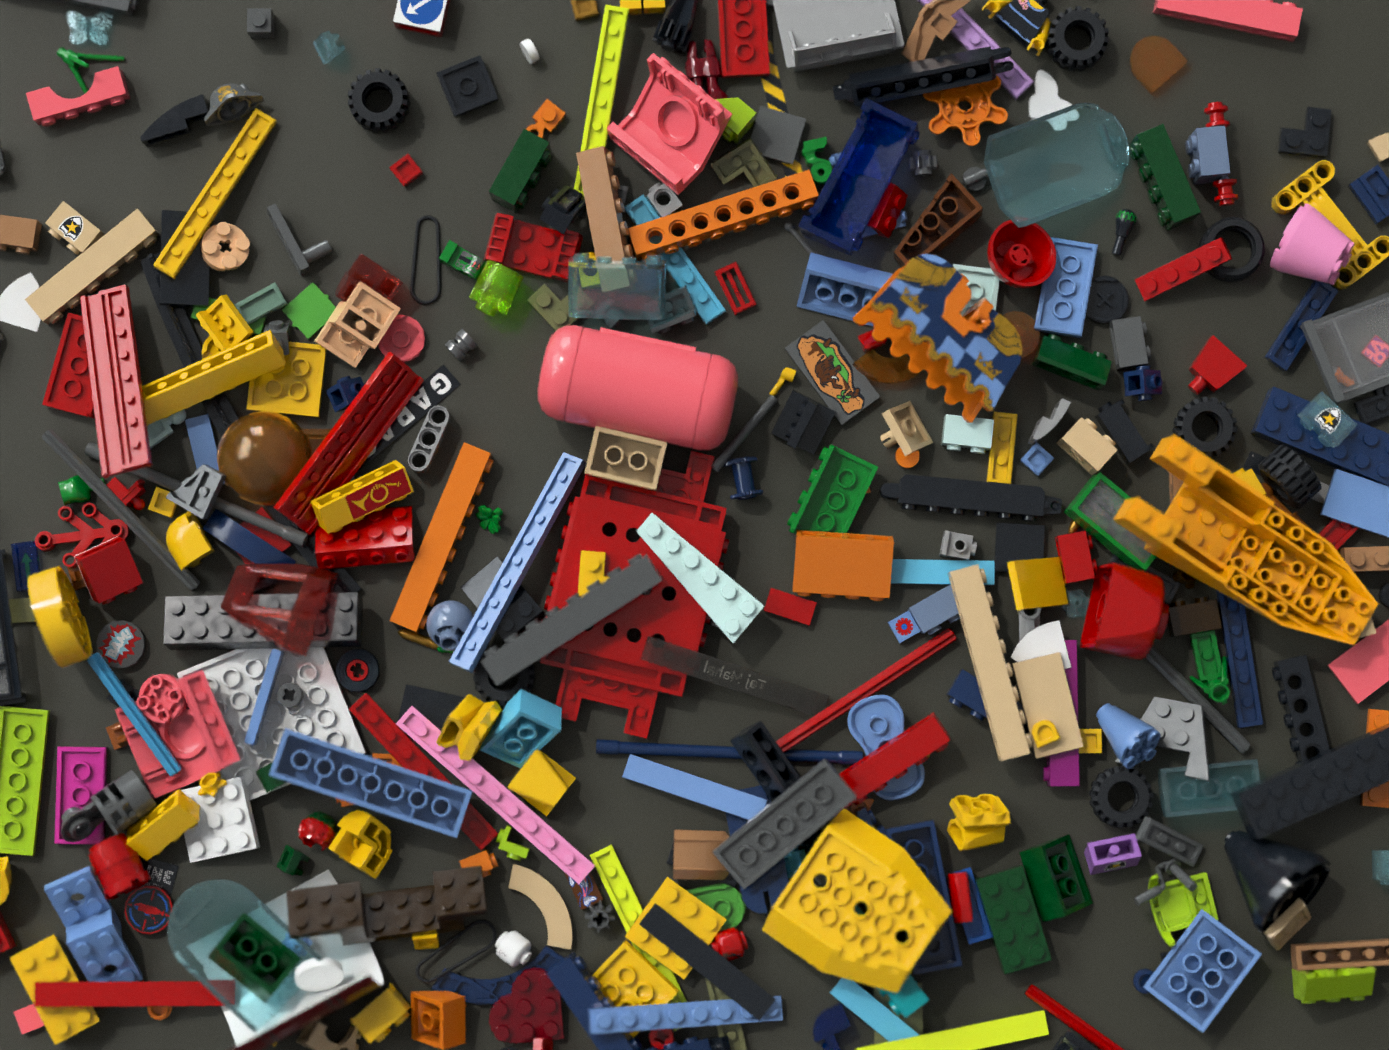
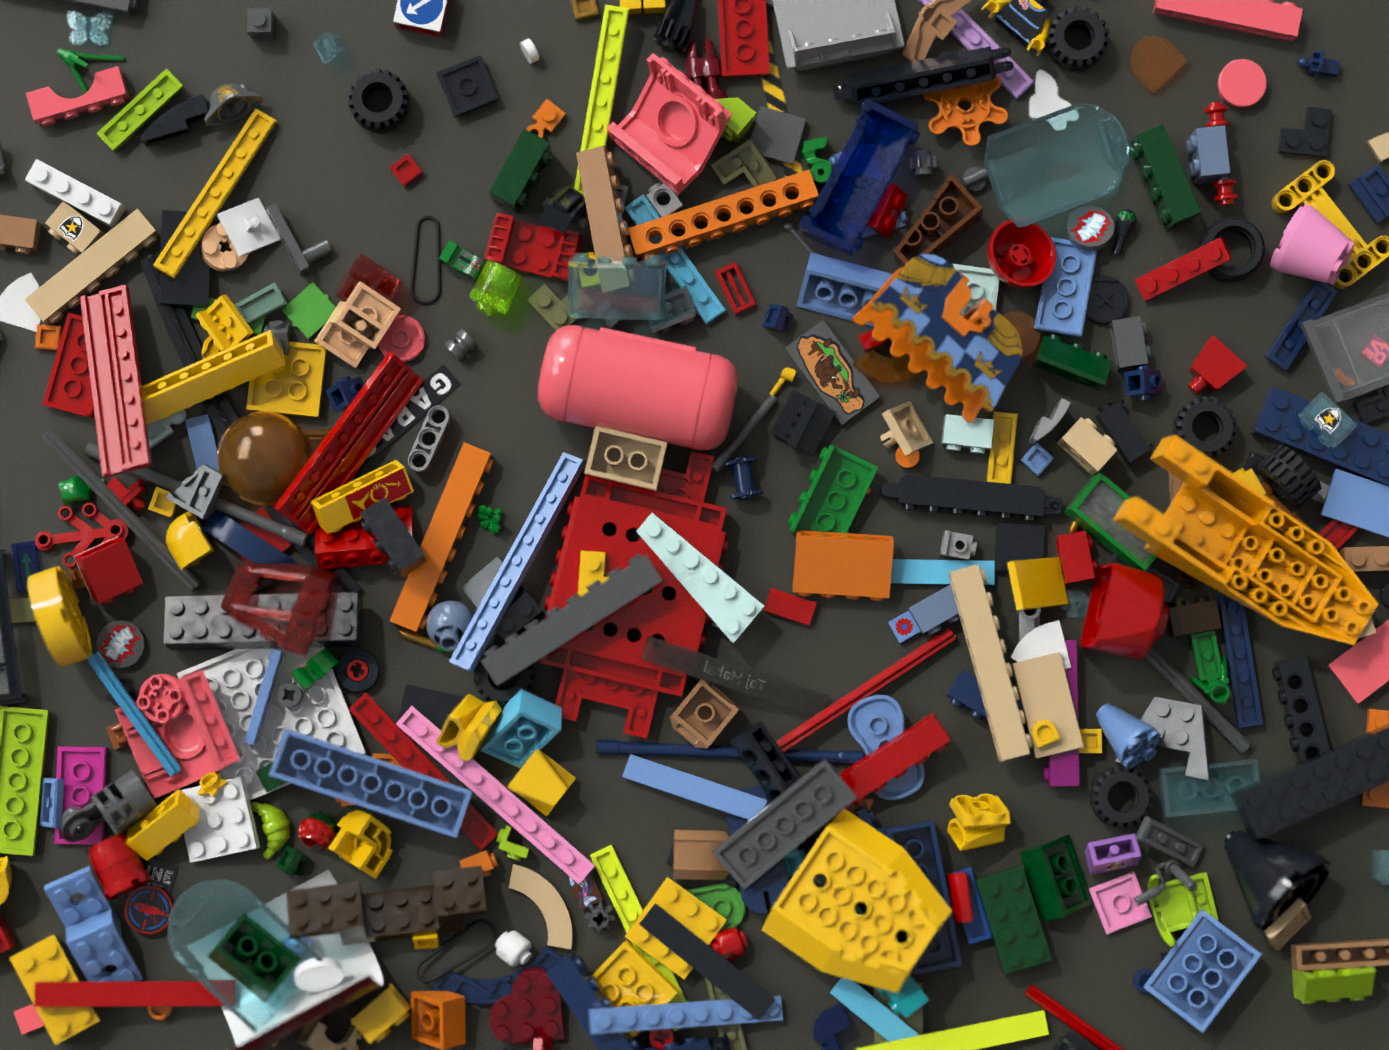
none -> white arch [25,159,126,228]
none -> orange tile [35,324,63,351]
none -> medium blue tile [40,778,64,828]
none -> lime plate [96,68,184,152]
none -> white piece [217,198,281,257]
none -> lime piece [251,802,291,860]
none -> green leg [291,647,339,692]
none -> black brick [360,497,427,577]
none -> medium nougat slope [670,678,740,749]
none -> dark blue tile [762,304,794,332]
none -> tile [1066,206,1115,251]
none -> bright pink tile [1088,871,1152,934]
none -> coral tile [1218,59,1267,108]
none -> dark blue piece [1297,50,1340,77]

